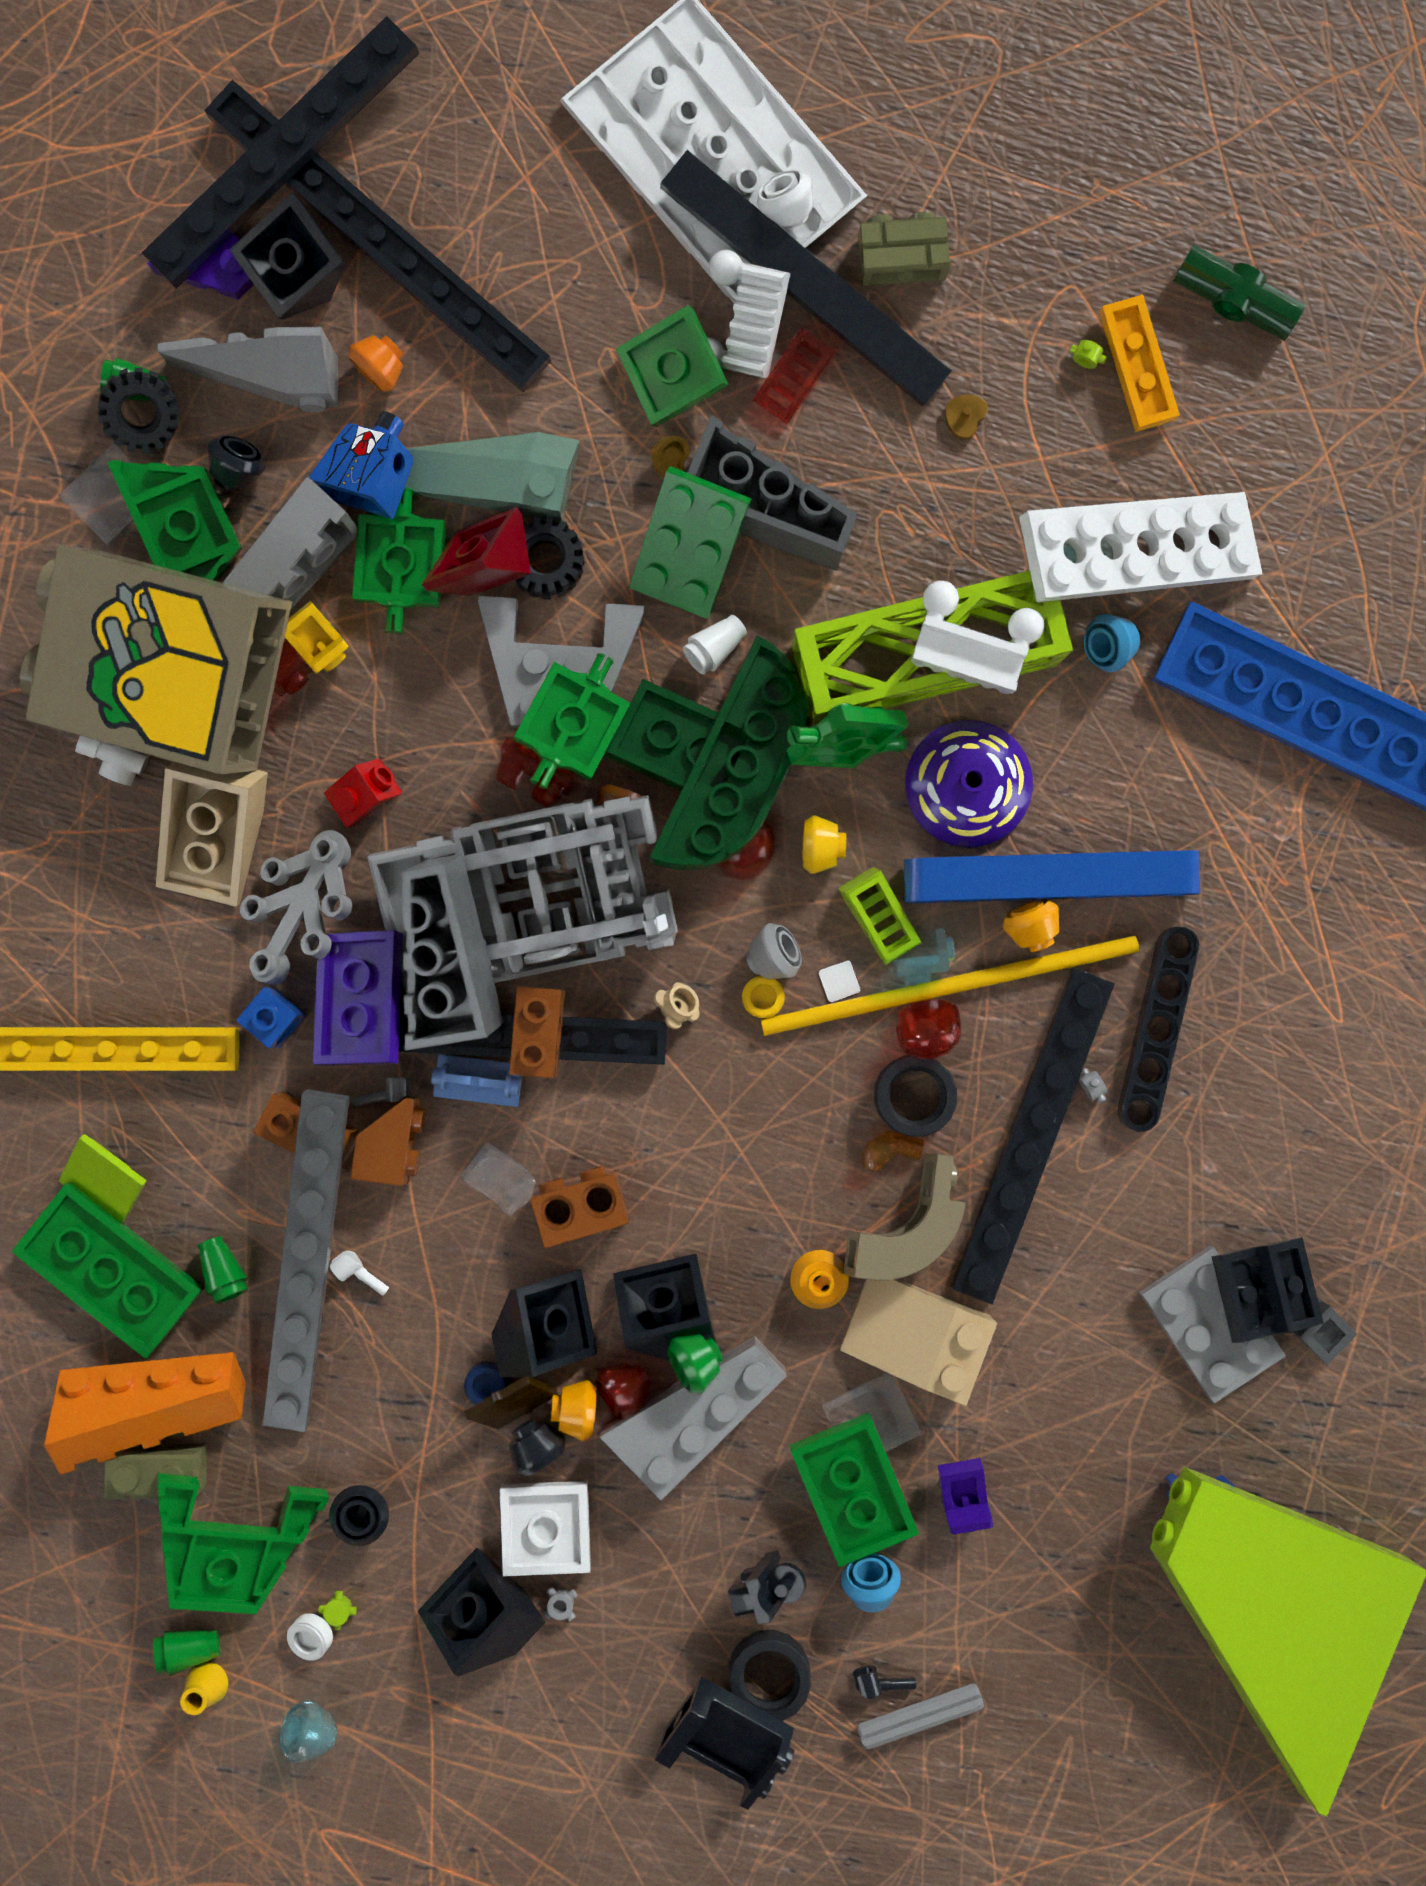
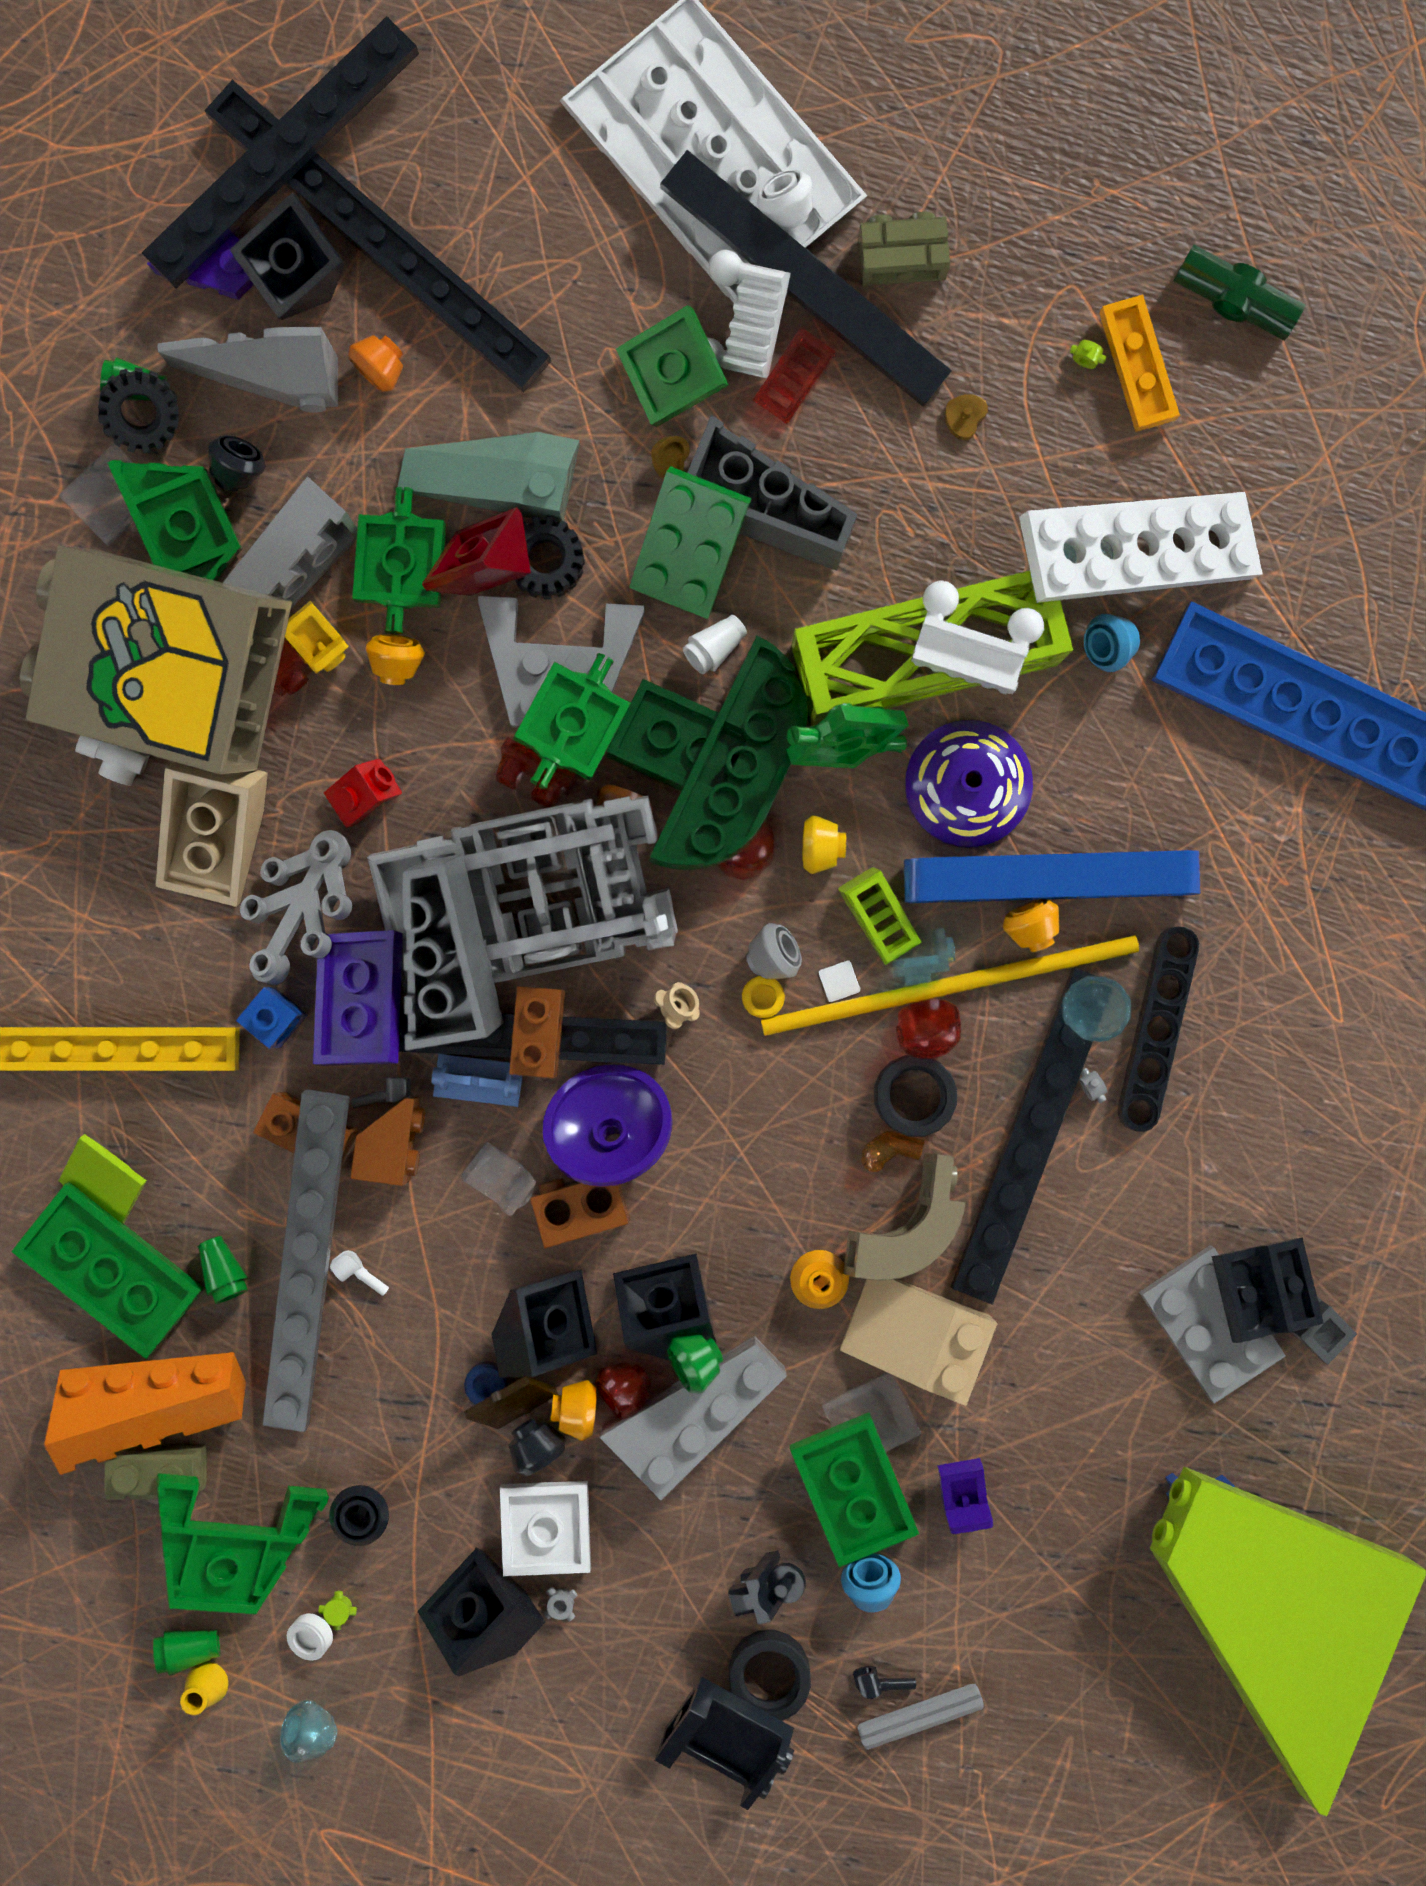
blue torso [309,411,413,519] -> none
none -> light orange cone [365,634,425,685]
none -> dark purple dish [543,1065,673,1186]
none -> clear light blue hair [1062,976,1132,1042]

